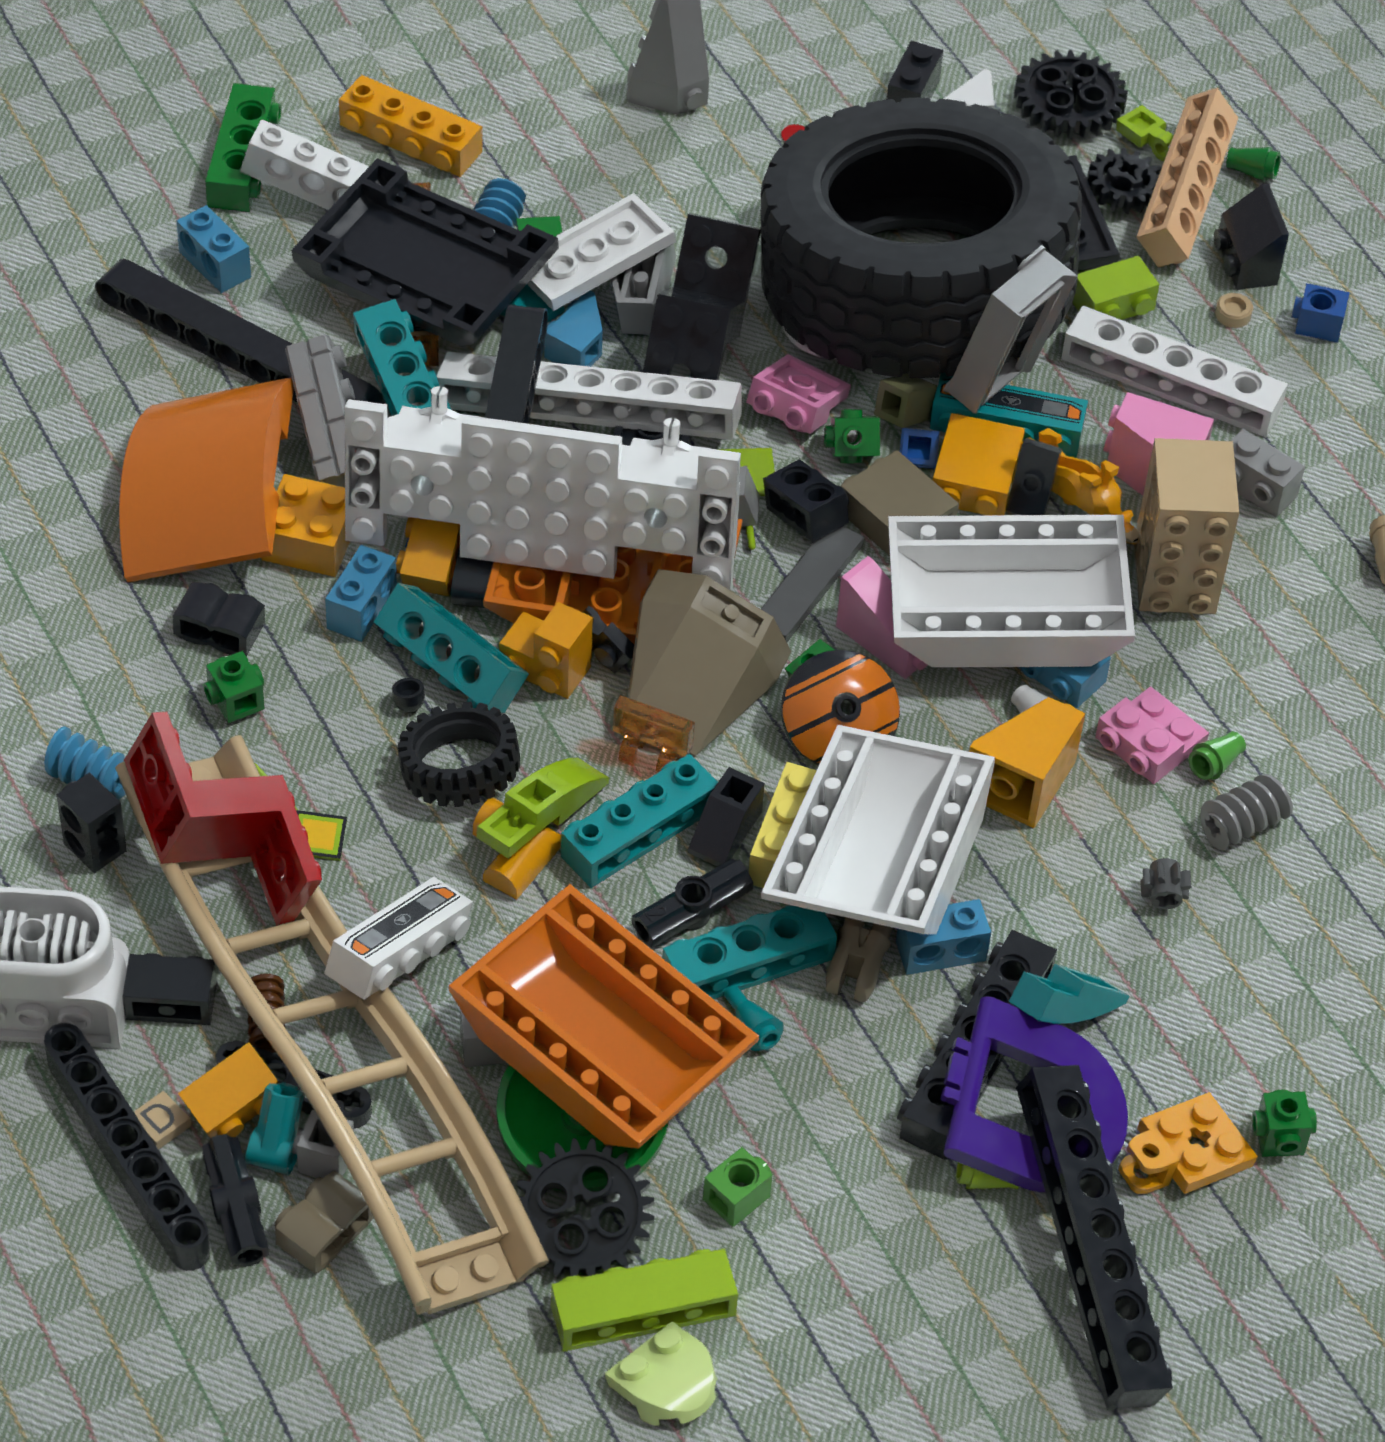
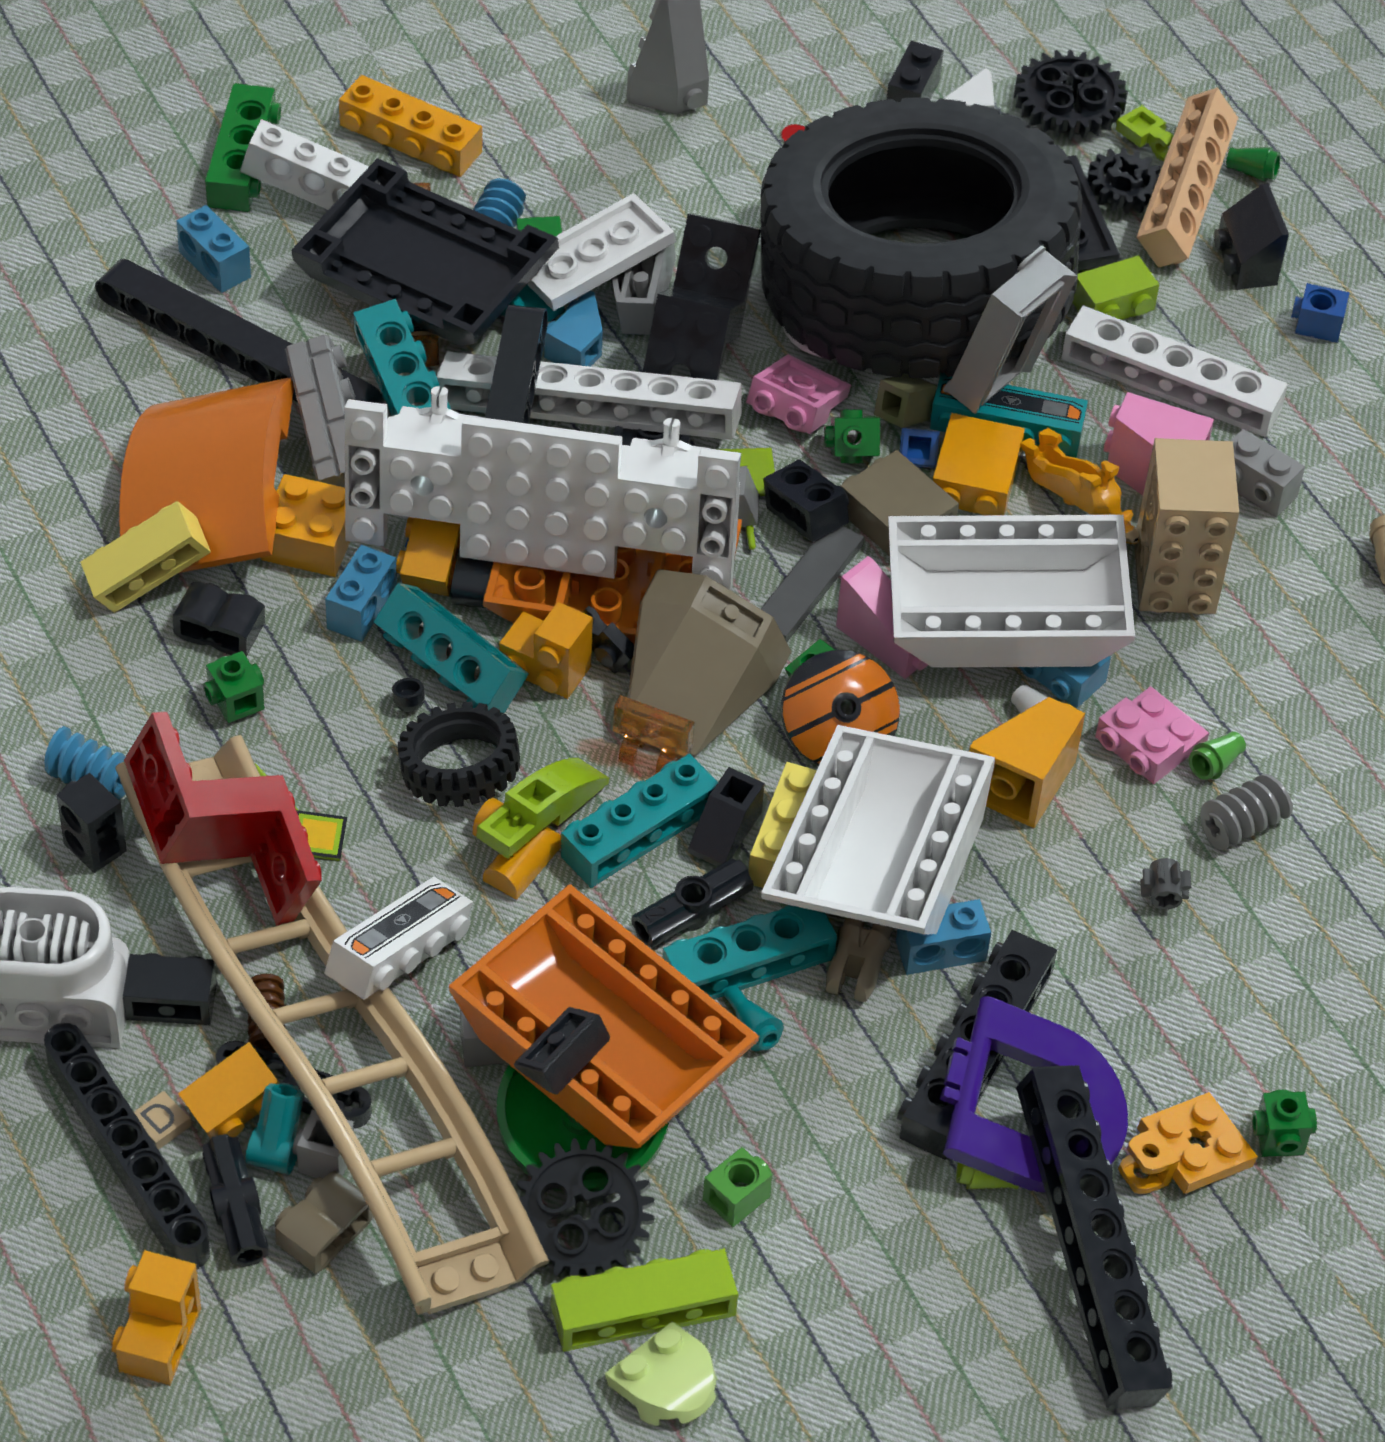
black plate [1006,438,1062,515] -> none
teal slope [1009,964,1130,1024] -> none
tan tile [1215,293,1253,328] -> none
none -> light yellow brick [80,501,211,613]
none -> light orange brick [112,1250,201,1385]
none -> black slope [514,1007,610,1095]

